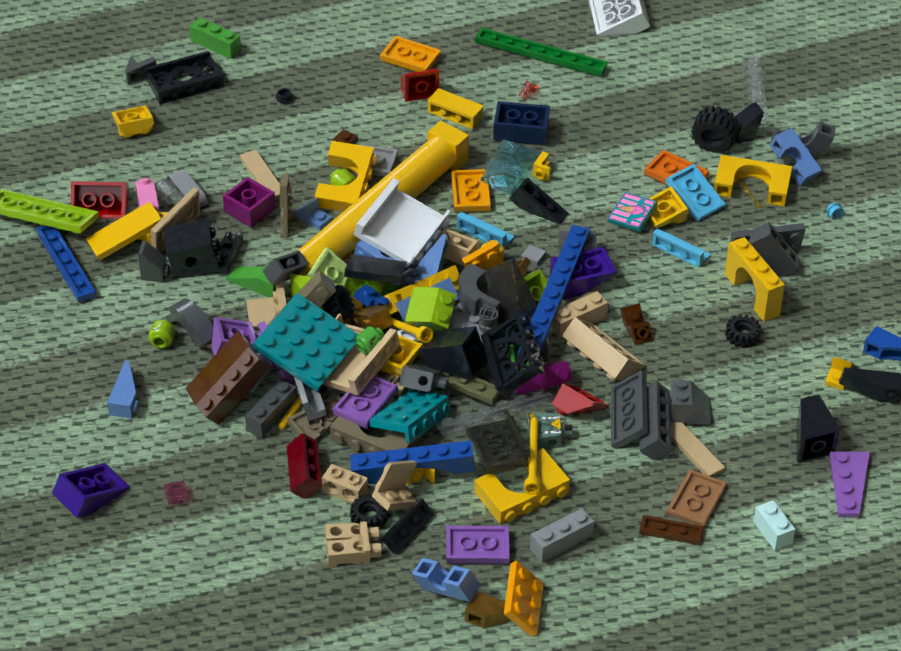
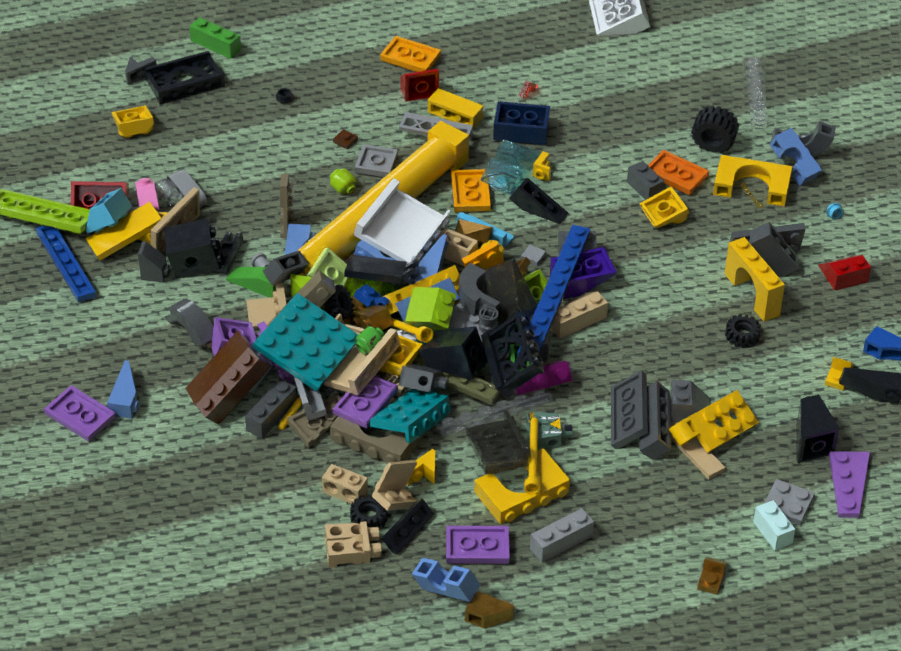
dark purple slope [52,463,130,518] -> none
lime head [148,320,175,348] -> none
clear pink plate [164,481,188,505] -> none
magenta brick [223,177,276,227] -> none
tan tile [240,150,280,200] -> none
dark red brick [286,433,322,499] -> none
medium blue slope [294,198,332,230] -> none
yellow arch [314,141,377,212] -> none
blue arch [350,440,475,484] -> none
green plate [475,27,608,77] -> none
light orange plate [504,561,544,636] -> none
slope [552,383,610,416] -> none
tan slope [562,317,646,381] -> none
tile [608,192,657,232] -> none
reddish brown slope [620,303,653,345] -> none
reddish brown tile [639,515,704,546] -> none
medium azure panel [652,229,710,268] -> none
medium azure tile [665,164,726,222] -> none
medium nougat tile [666,469,727,528] -> none
black slope [734,102,764,142] -> none
none -> medium lavender plate [44,385,116,442]
none -> medium azure slope [86,188,132,234]
none -> light grey bush [251,253,271,267]
none -> medium blue slope [285,224,314,255]
none -> light grey fence [399,112,473,141]
none -> pearl gold slope [455,219,493,244]
none -> dark grey brick [627,161,664,200]
none -> yellow hinge [669,390,759,453]
none -> pearl gold slope [697,557,728,595]
none -> light grey plate [764,479,815,525]
none -> red slope [818,255,871,290]

